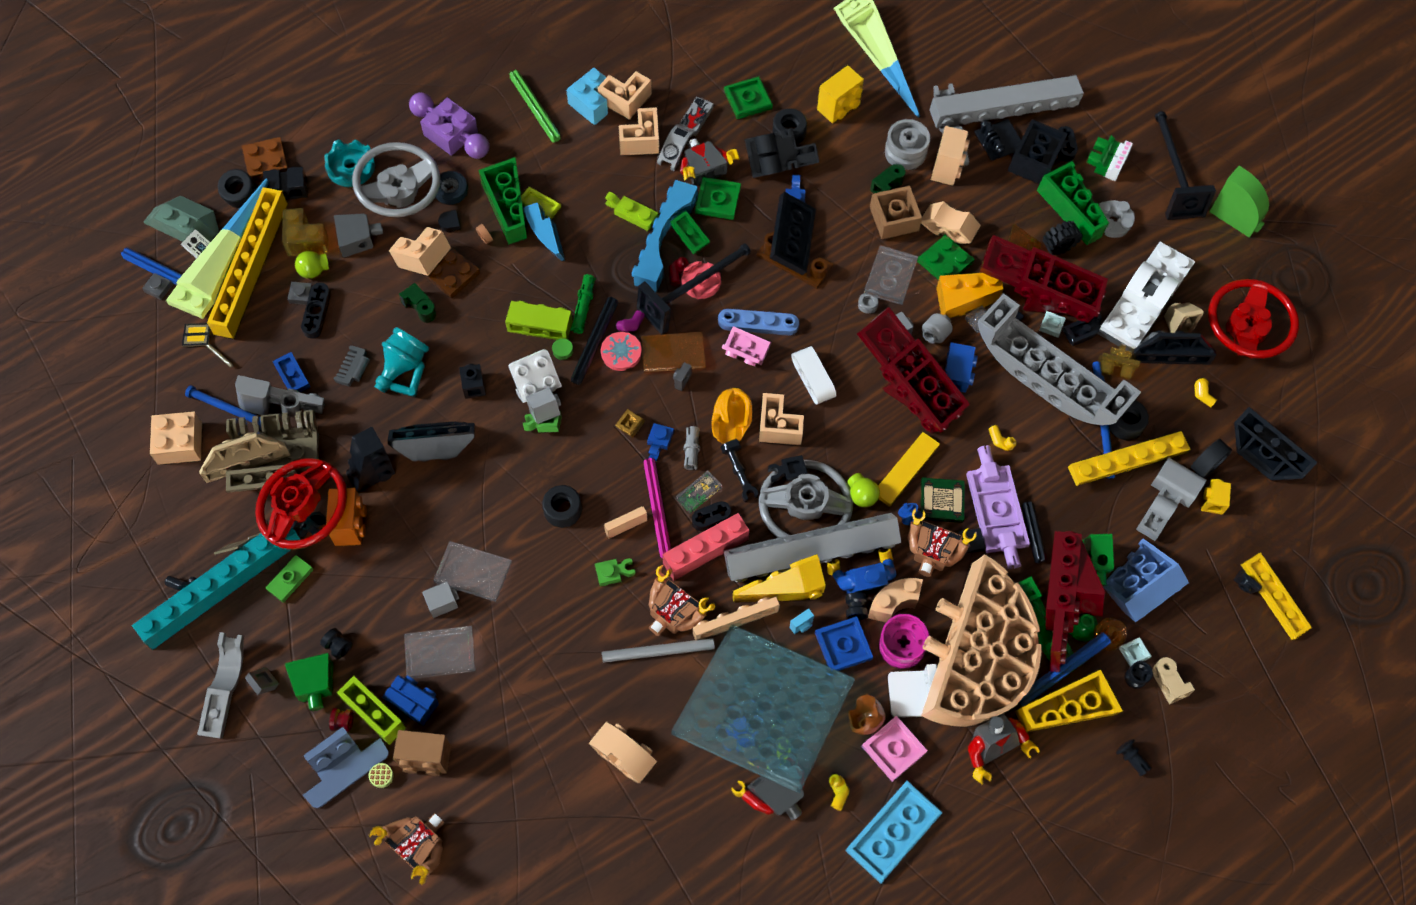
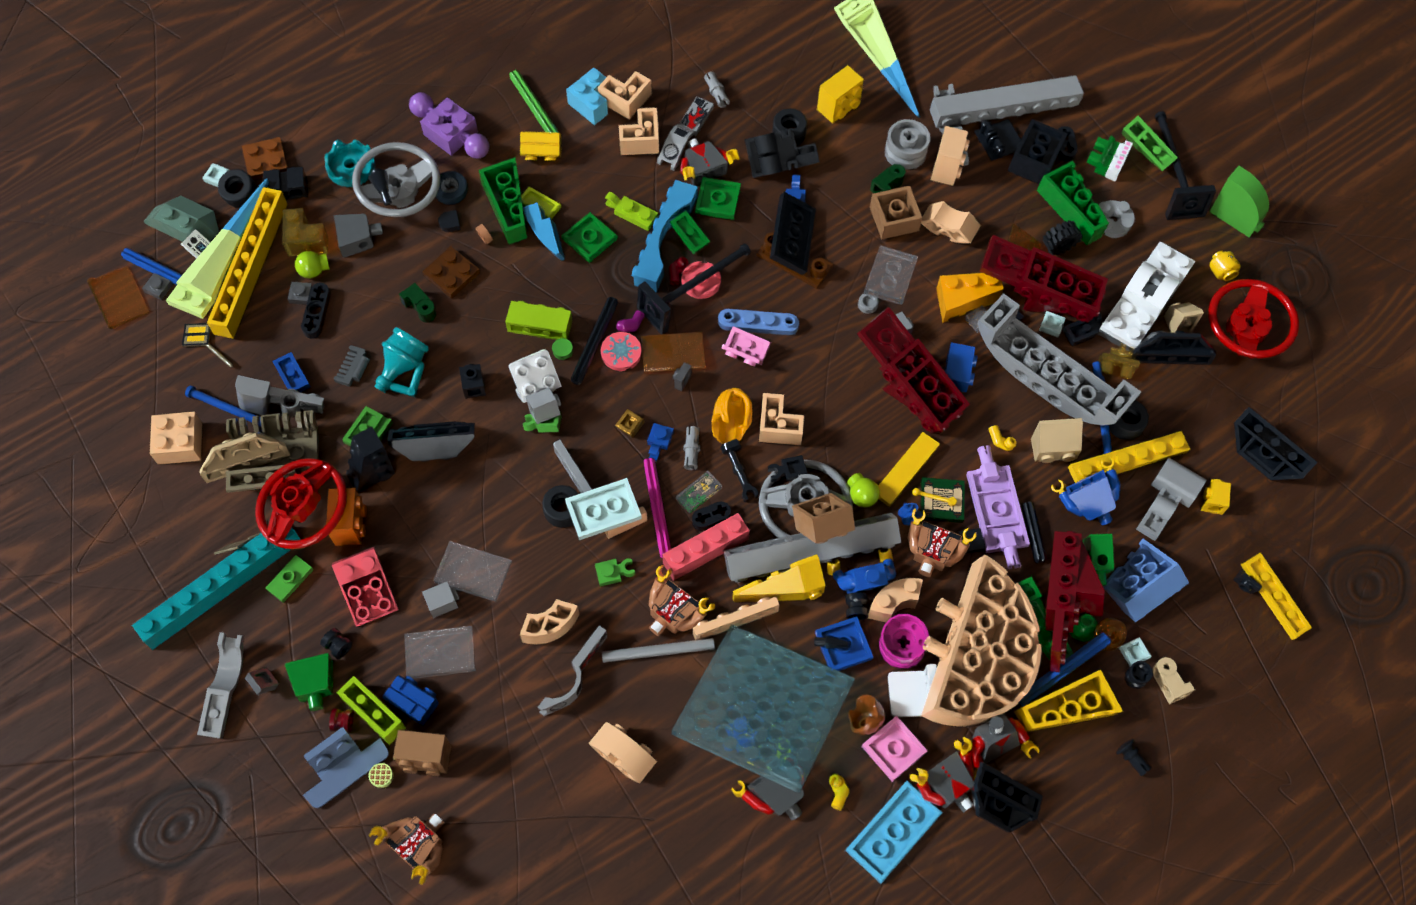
black arm [165,576,197,591] -> none
black plate [292,511,327,536] -> none
light nougat brick [389,227,451,276] -> none
green pin [570,274,596,334] -> none
green tile [724,76,773,119] -> none
medium azure plate [789,609,814,634] -> none
white beam [791,346,836,404] -> none
green plate [917,235,974,280] -> none
light grey head [922,313,953,344] -> none
black tyre [1191,439,1232,478] -> none
yellow arm [1194,378,1217,408] -> none
none -> clear orange piece [87,266,150,329]
none -> light aqua tile [203,163,229,187]
none -> coral slope [331,546,399,627]
none -> bright green plate [342,406,393,447]
none -> black cone [368,168,392,206]
none -> yellow brick [520,132,561,161]
none -> light nougat brick [520,599,579,644]
none -> light grey piece [538,626,607,716]
none -> light grey tile [553,440,592,493]
none -> green tile [561,212,618,263]
none -> light aqua plate [565,478,642,540]
none -> light grey pin [704,72,730,108]
none -> medium nougat brick [792,493,855,544]
none -> black bar [814,634,850,648]
none -> torso [910,737,975,813]
none -> yellow hinge [912,488,957,506]
none -> black wedge [972,762,1043,833]
none -> tan slope [1031,418,1083,463]
none -> blue torso [1051,457,1121,525]
none -> bright green slope [1121,116,1178,171]
none -> yellow head [1209,251,1241,281]

